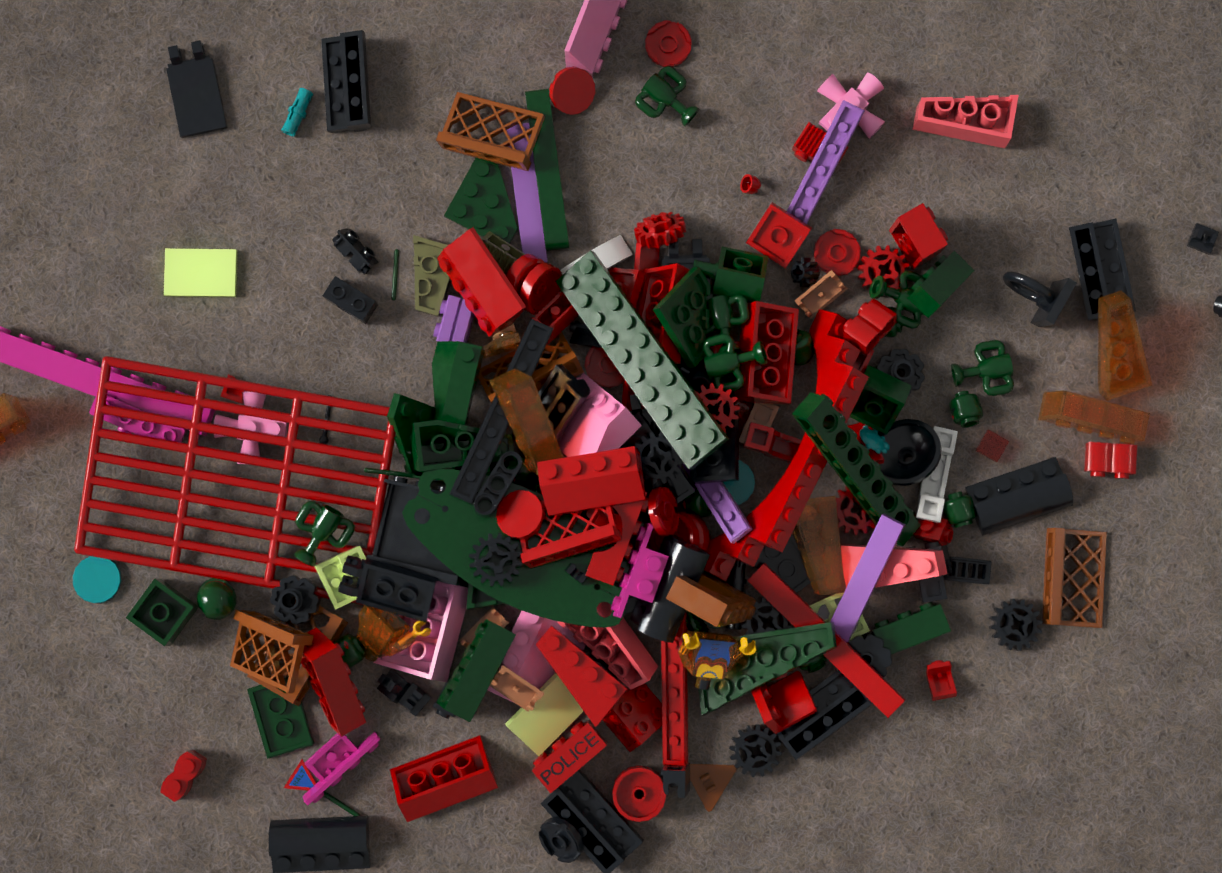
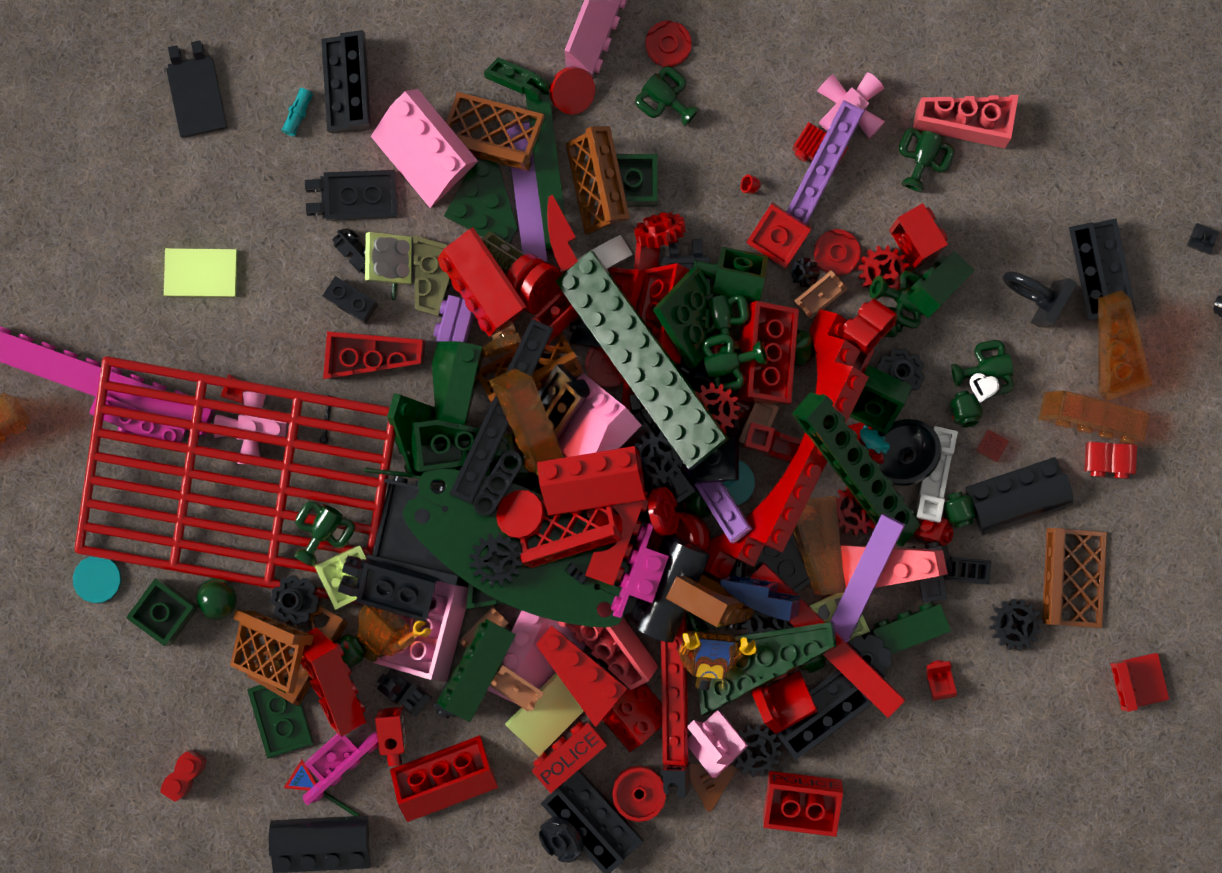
none -> black tile [305,170,397,221]
none -> red wedge [323,331,426,379]
none -> light grey piece [365,232,412,284]
none -> bright pink slope [371,89,478,208]
none -> red torso [375,707,407,766]
none -> dark green hinge [484,57,550,101]
none -> red slope [547,195,578,274]
none -> dark orange fence [566,126,630,235]
none -> dark green brick [616,154,657,207]
none -> bright pink bracket [687,710,747,778]
none -> dark blue slope [720,575,801,621]
none -> red brick [763,771,843,837]
none -> dark green piece [899,128,955,192]
none -> tile [970,373,1002,403]
none -> red bracket [1110,653,1169,712]

